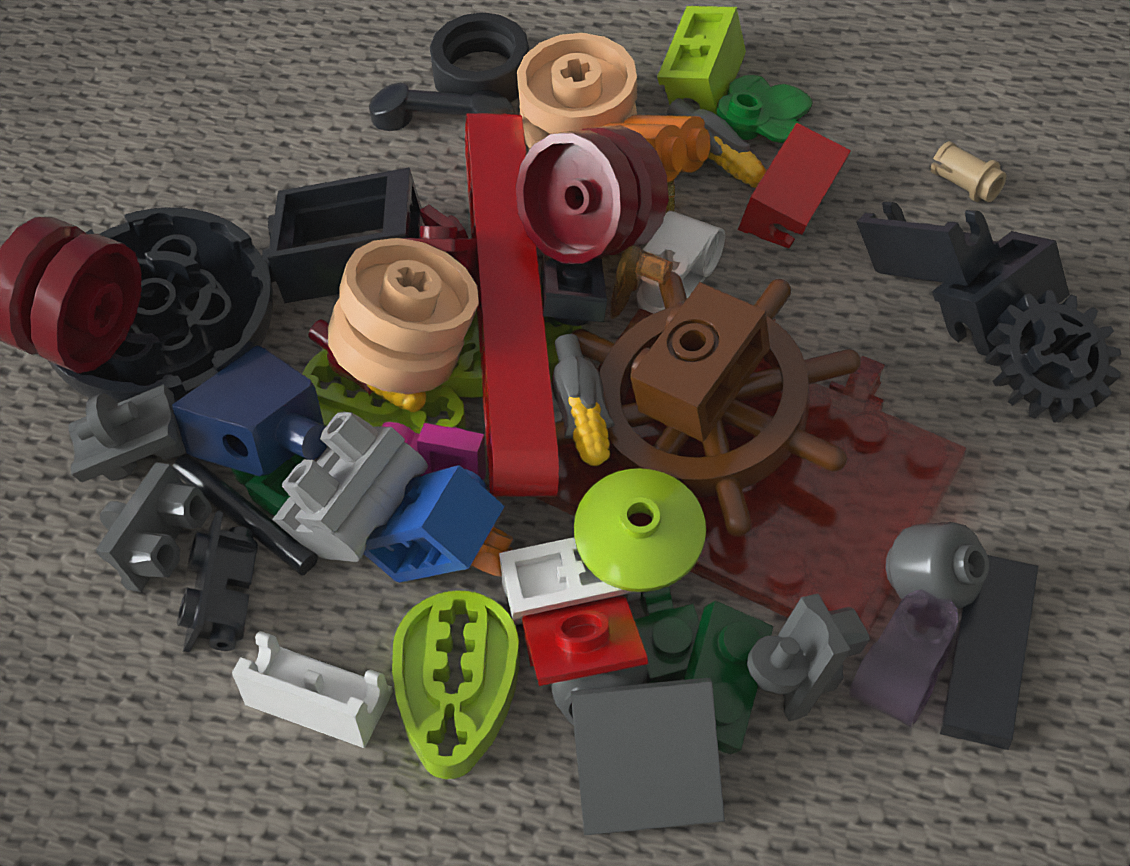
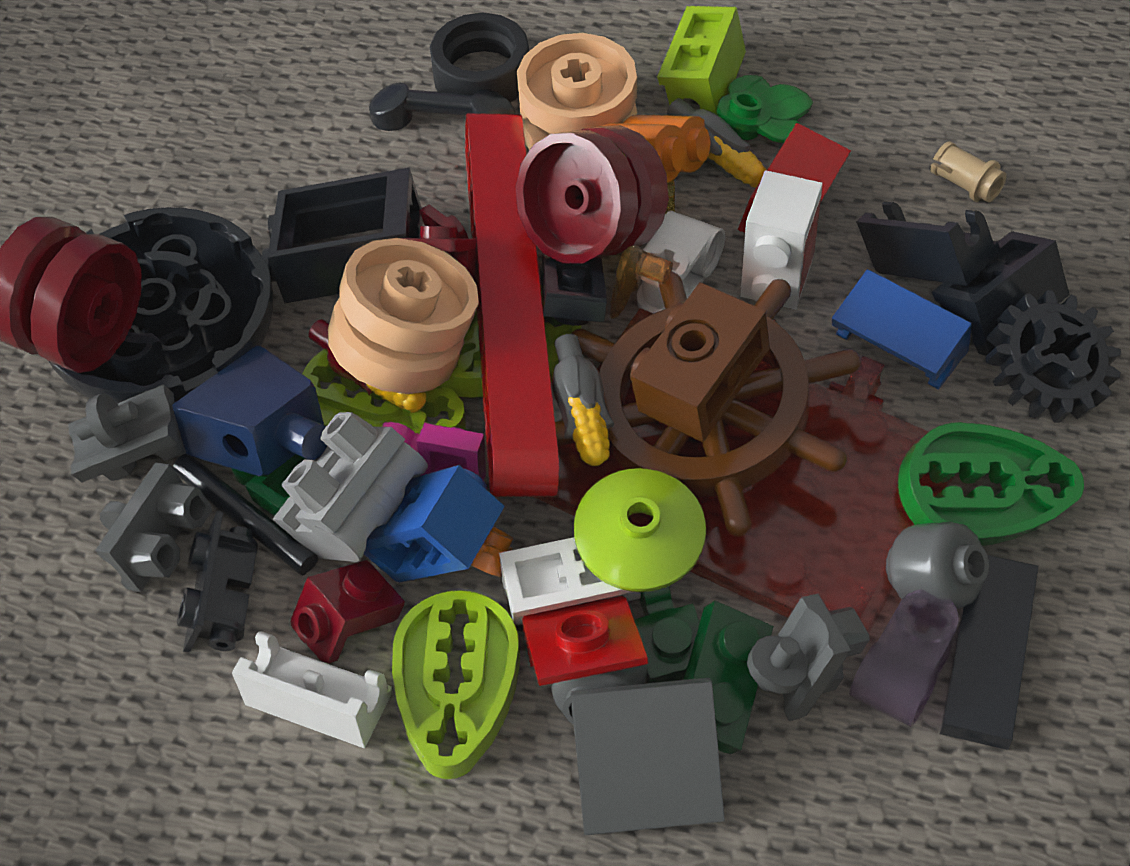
none -> dark red bracket [290,560,405,664]
none -> white brick [740,170,823,310]
none -> blue hinge [832,269,971,390]
none -> green piece [898,422,1084,546]

